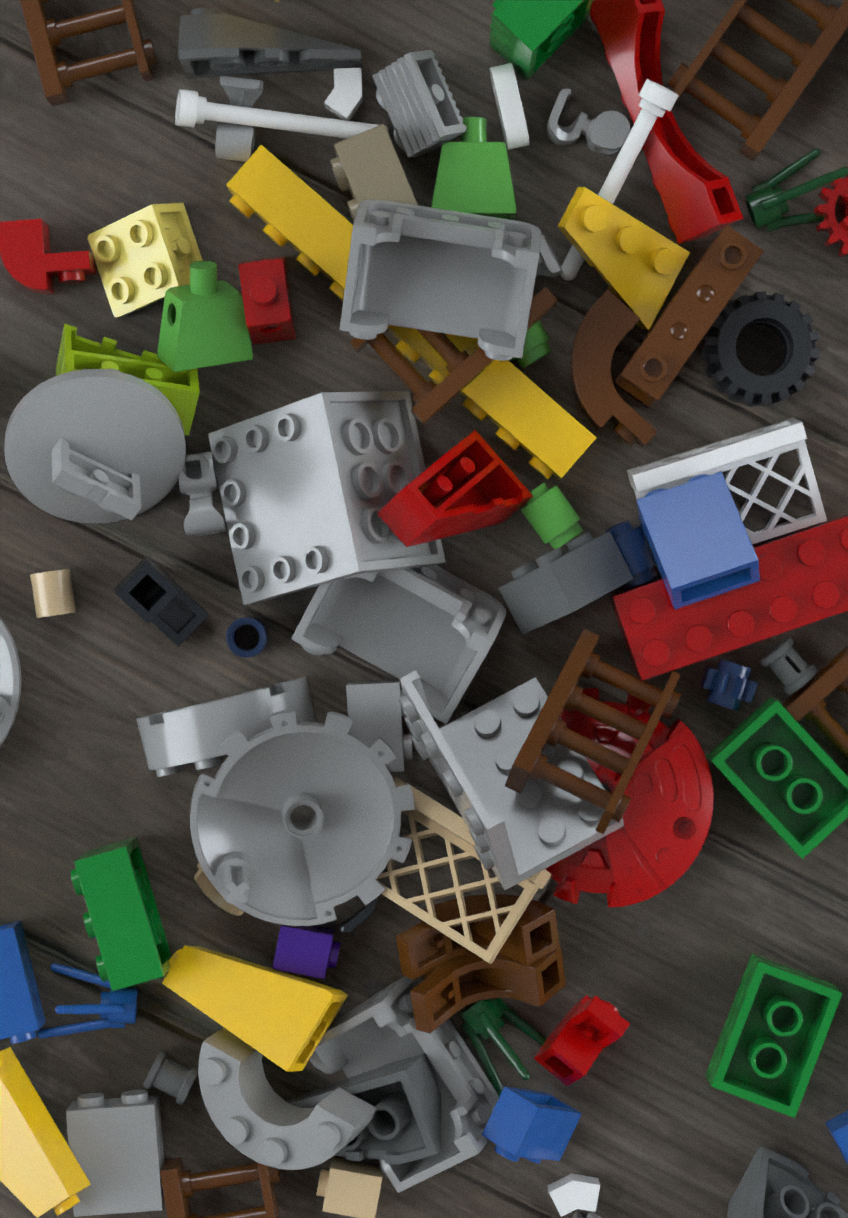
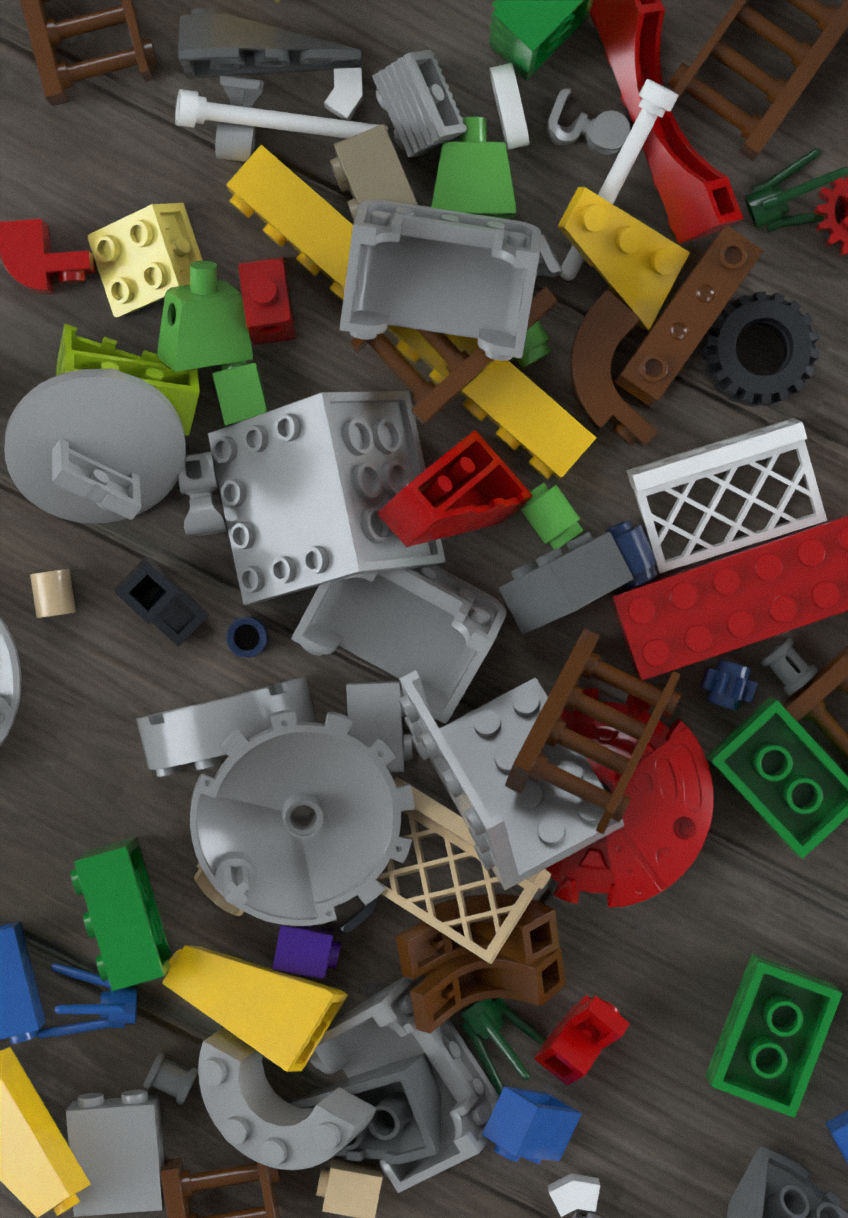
brick [636,471,760,610] -> none
none -> bright green brick [212,361,269,427]

